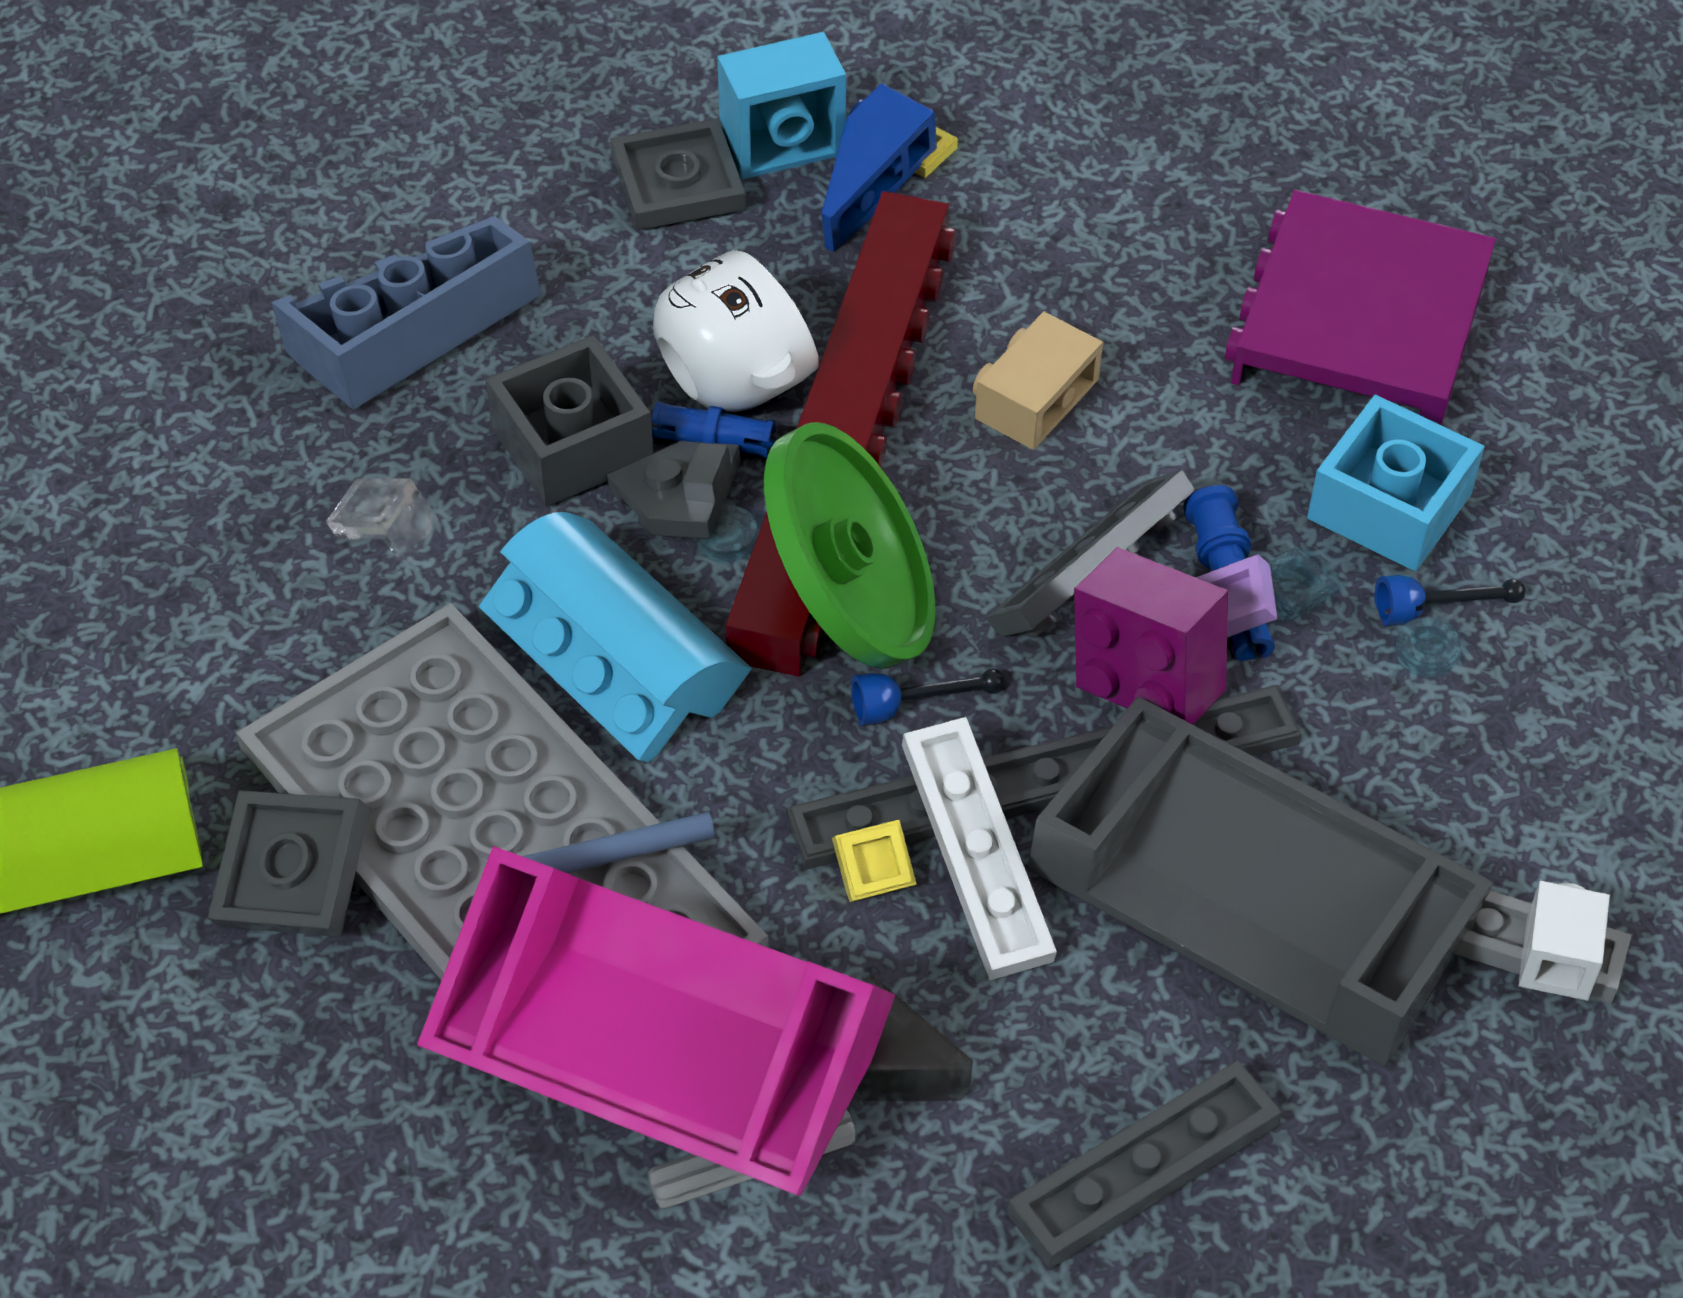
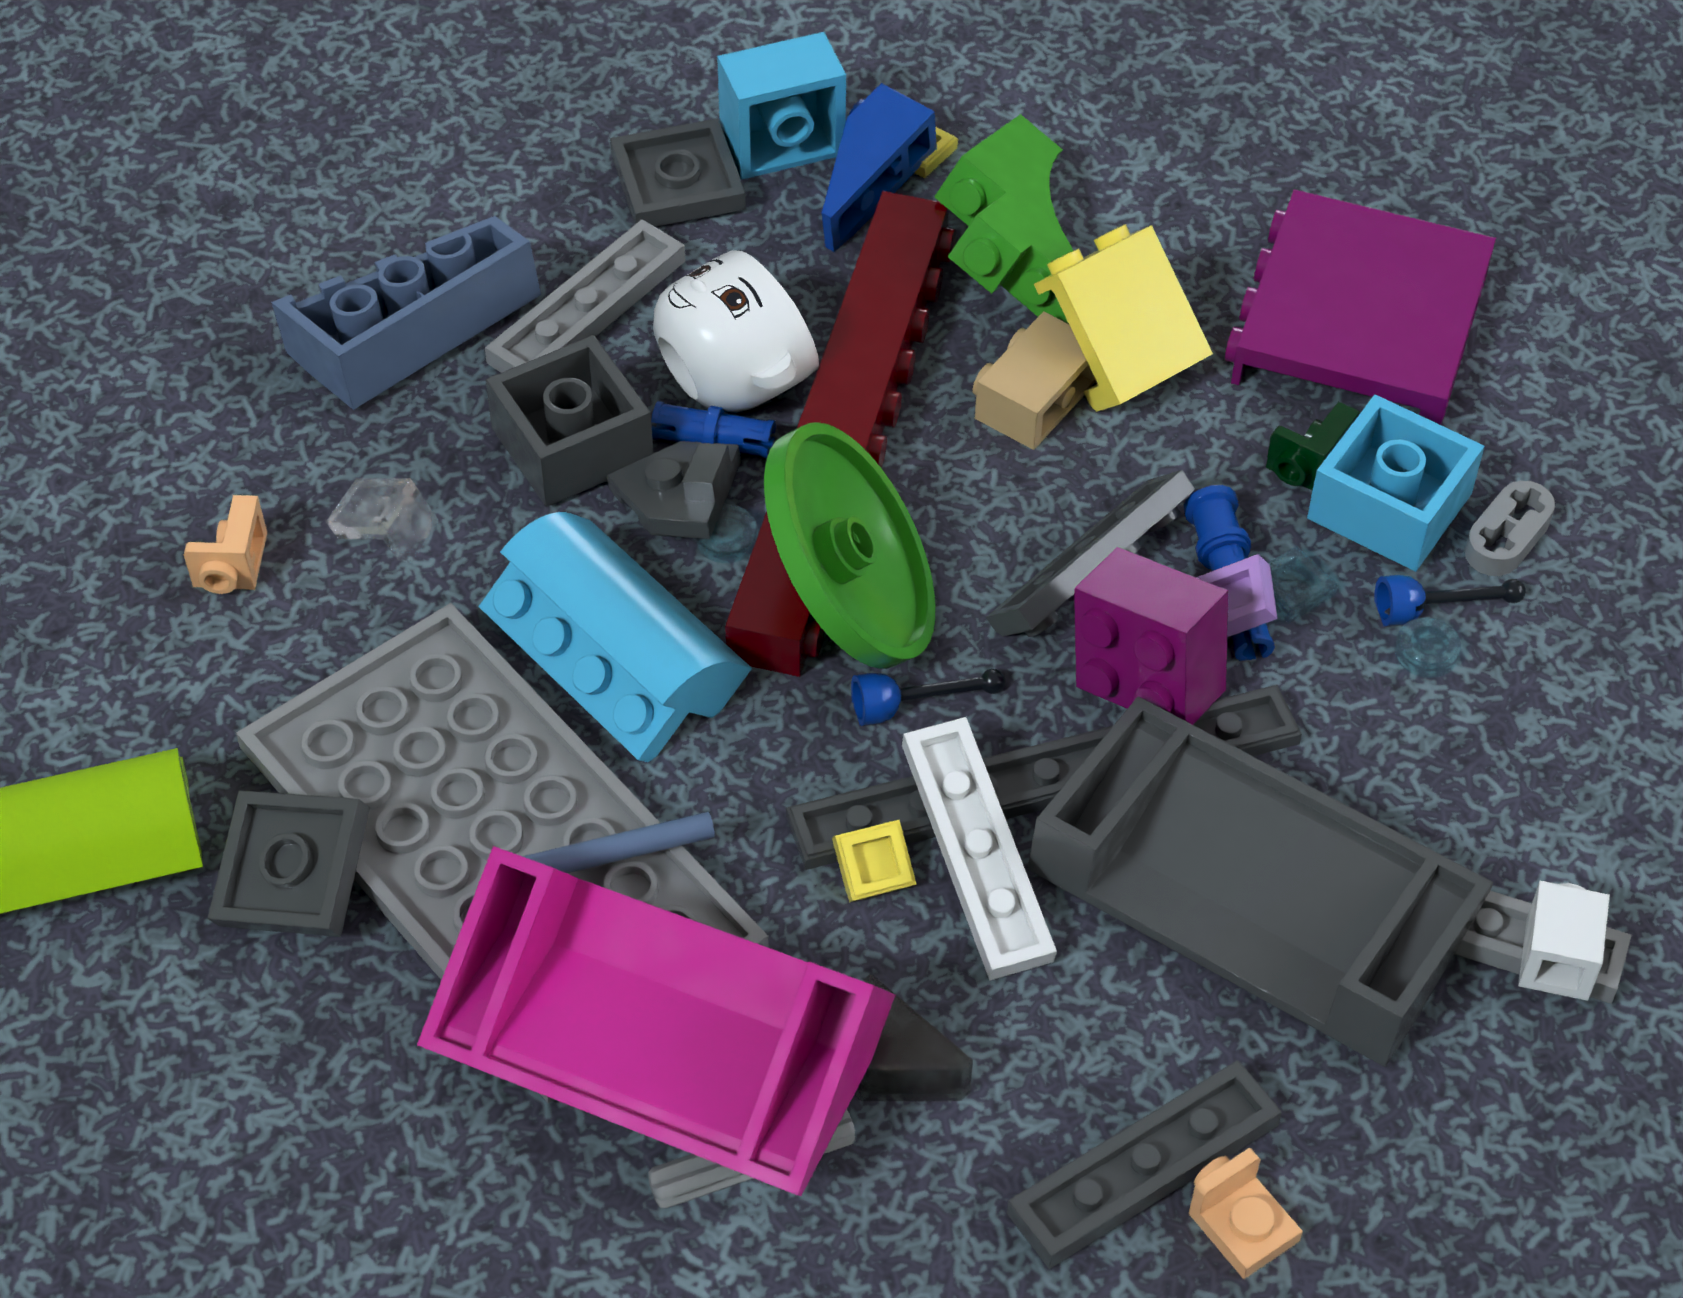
none -> light nougat bracket [184,495,267,594]
none -> light grey plate [485,219,686,372]
none -> bright green arch [934,114,1074,324]
none -> light yellow panel [1034,224,1213,412]
none -> light nougat bracket [1189,1148,1303,1279]
none -> dark green bracket [1266,401,1360,491]
none -> light grey beam [1465,480,1555,576]

